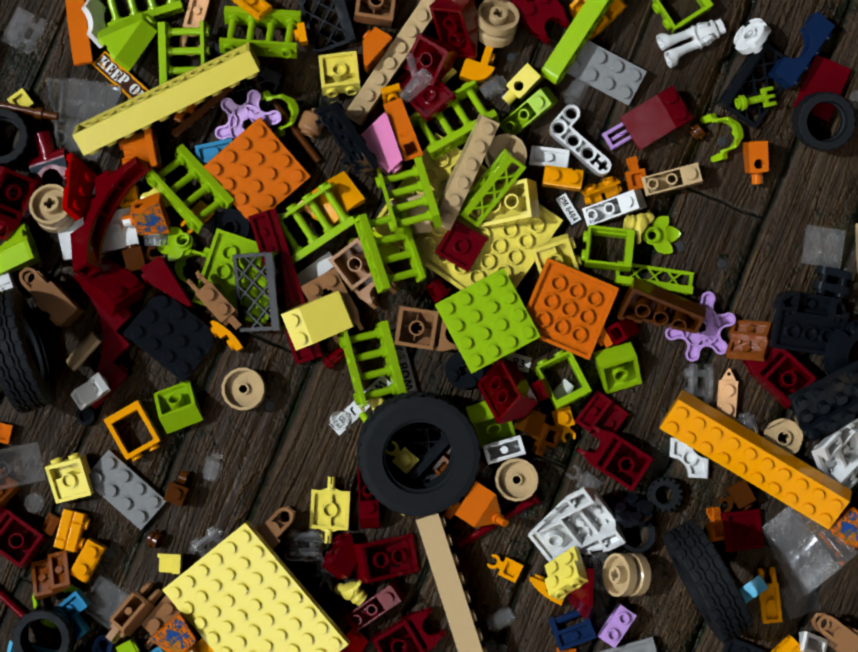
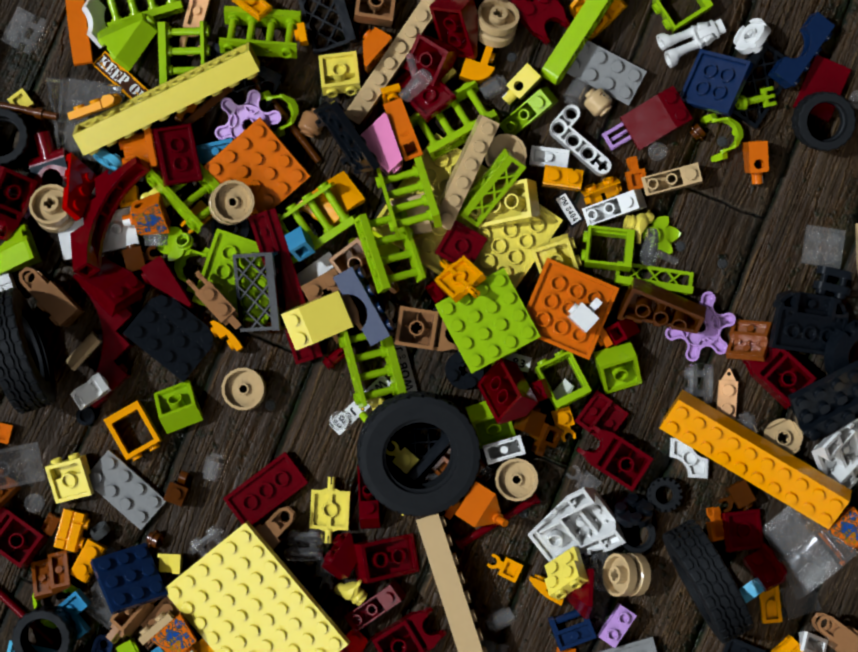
none -> light orange hinge [67,93,122,120]
none -> dark grey tile [89,521,111,542]
none -> dark blue plate [90,542,168,615]
none -> medium azure plate [93,148,122,171]
none -> tan plate [138,610,174,645]
none -> dark red tile [152,123,203,187]
none -> tan wheel [208,180,255,226]
none -> dark red plate [223,451,309,525]
none -> dark azure brick [284,226,316,262]
none -> dark blue arch [333,264,396,346]
none -> light orange plate [434,256,487,303]
none -> white brick [567,298,603,333]
none -> tan head [584,88,612,117]
none -> clear piece [640,228,679,266]
none -> clear plate [648,142,667,161]
none -> dark blue plate [679,49,753,117]
none -> dark red bracket [743,543,787,592]

